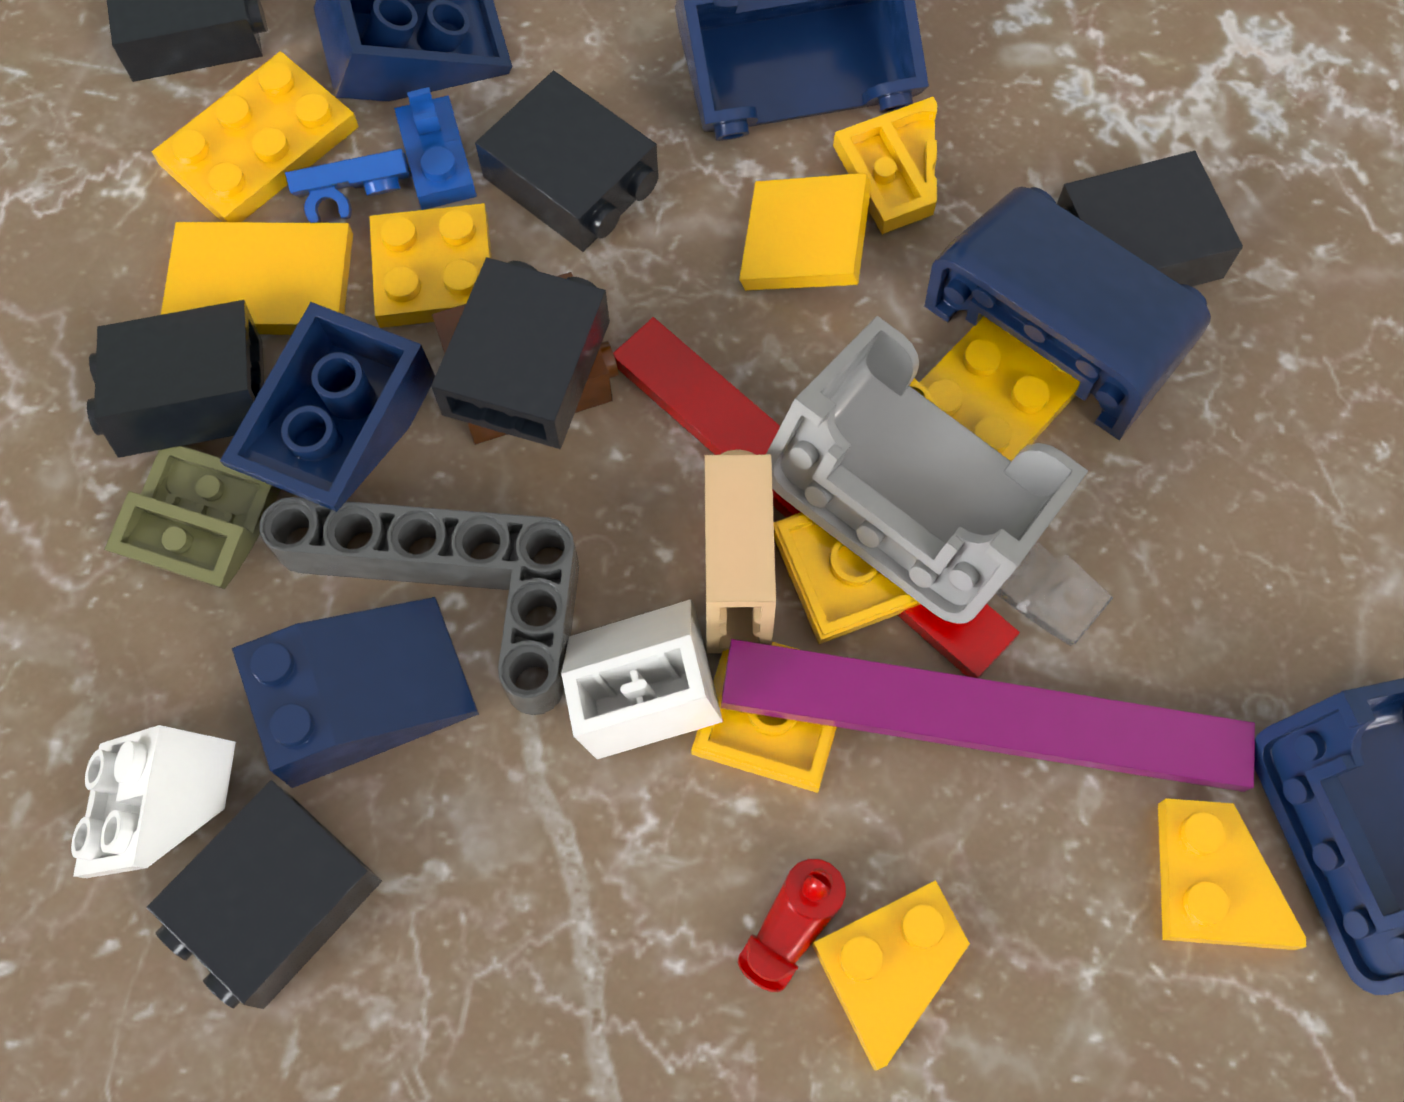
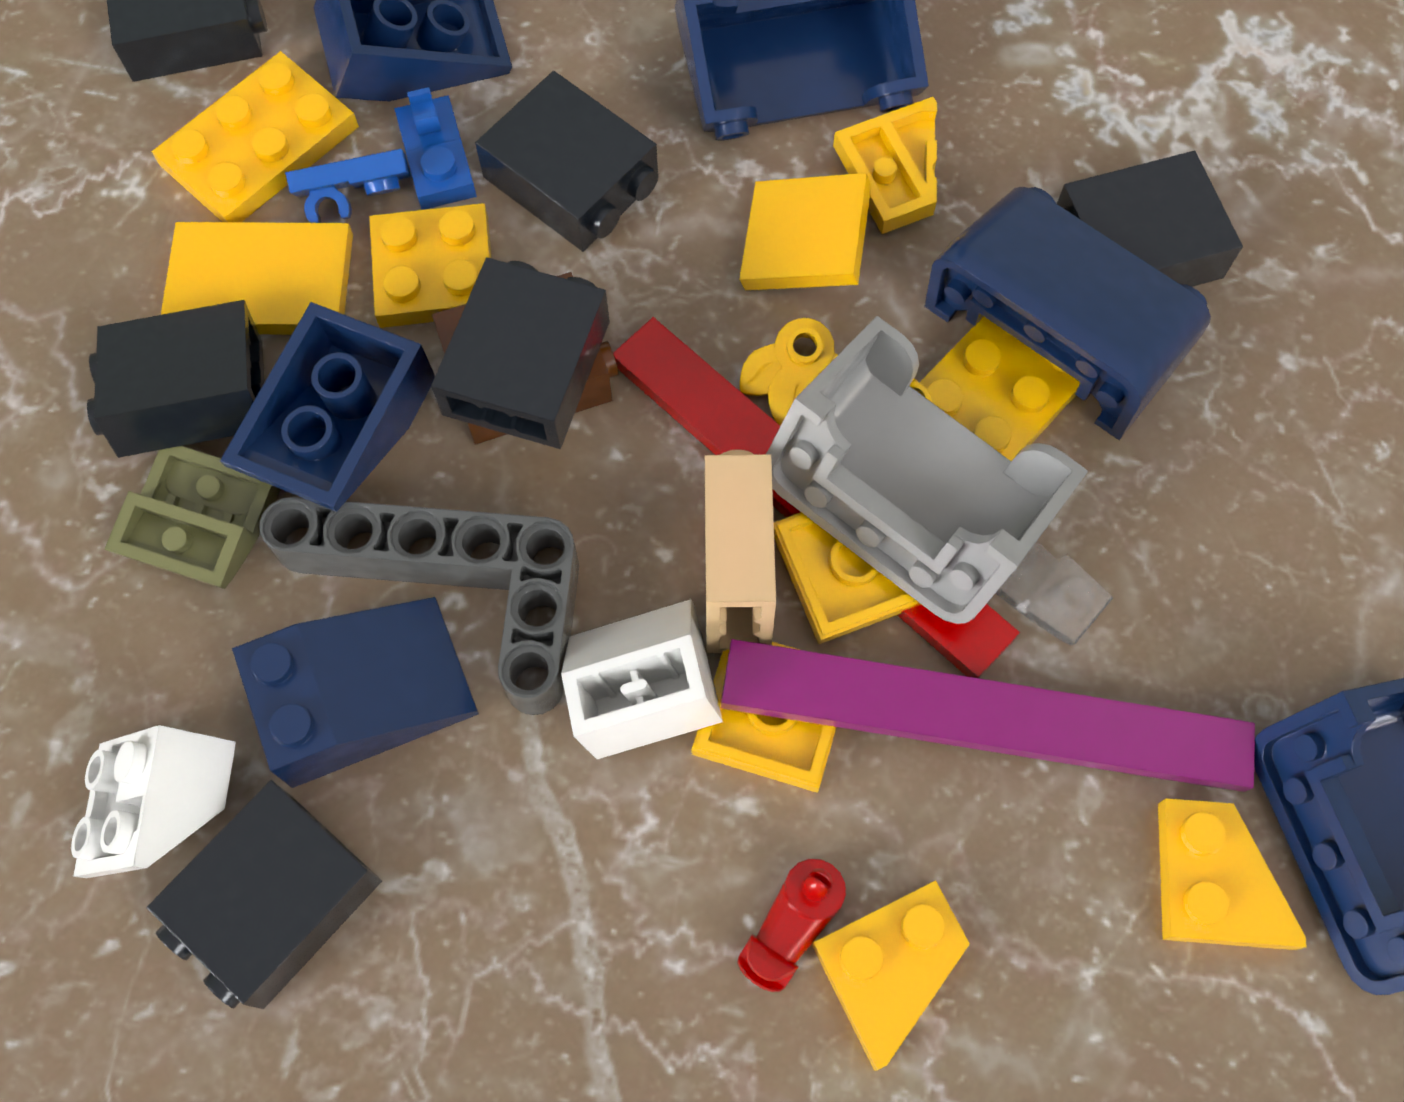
none -> yellow plate [739,318,838,426]

